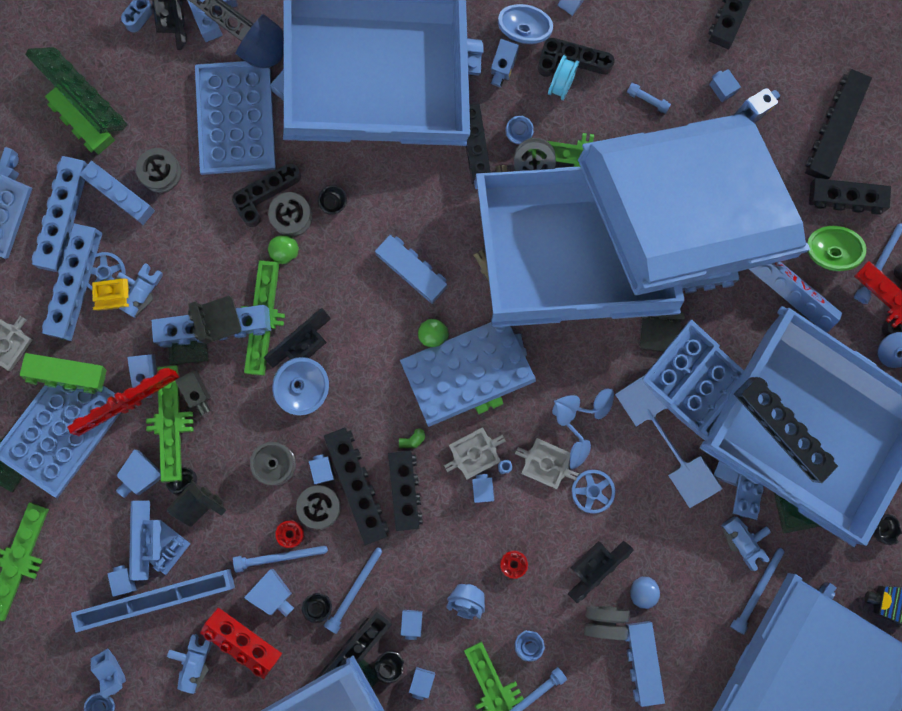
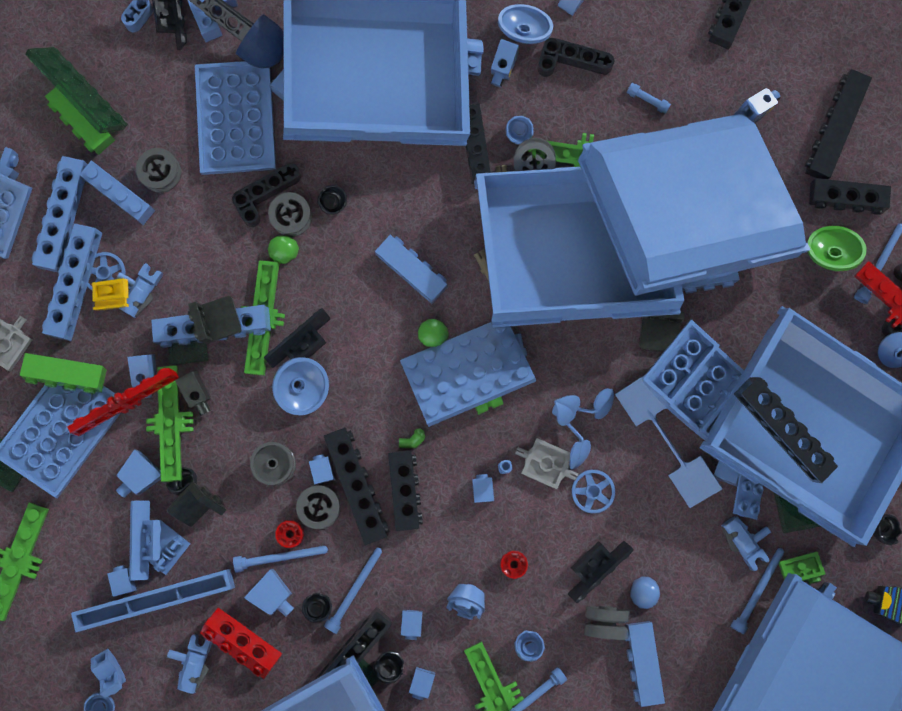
light grey plate [444,427,506,480] -> none
medium azure wheel [548,55,579,101] -> none
medium blue brick [709,69,741,102] -> none
medium blue brick [749,262,842,333] -> none
none -> bright green bracket [778,552,825,584]

